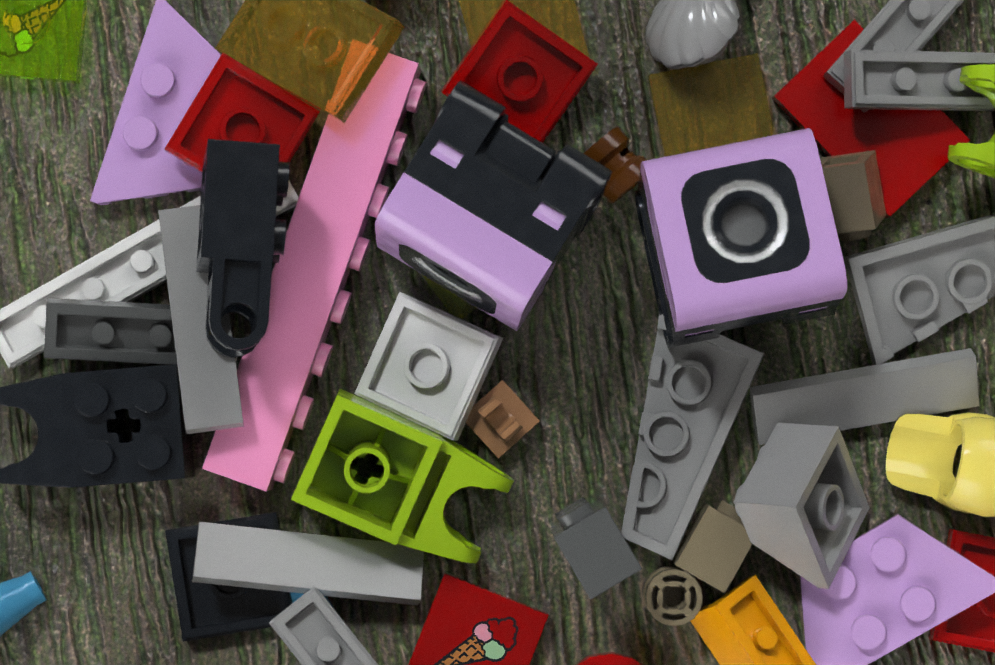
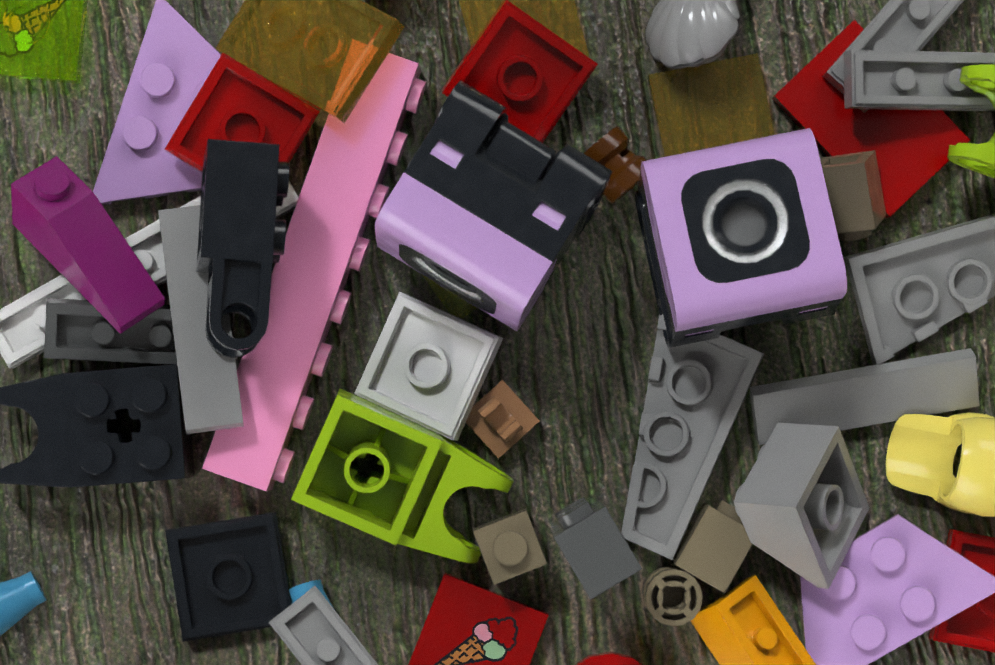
light grey tile [192,522,424,606] -> none
none -> magenta slope [11,156,165,334]
none -> dark tan brick [473,508,547,585]

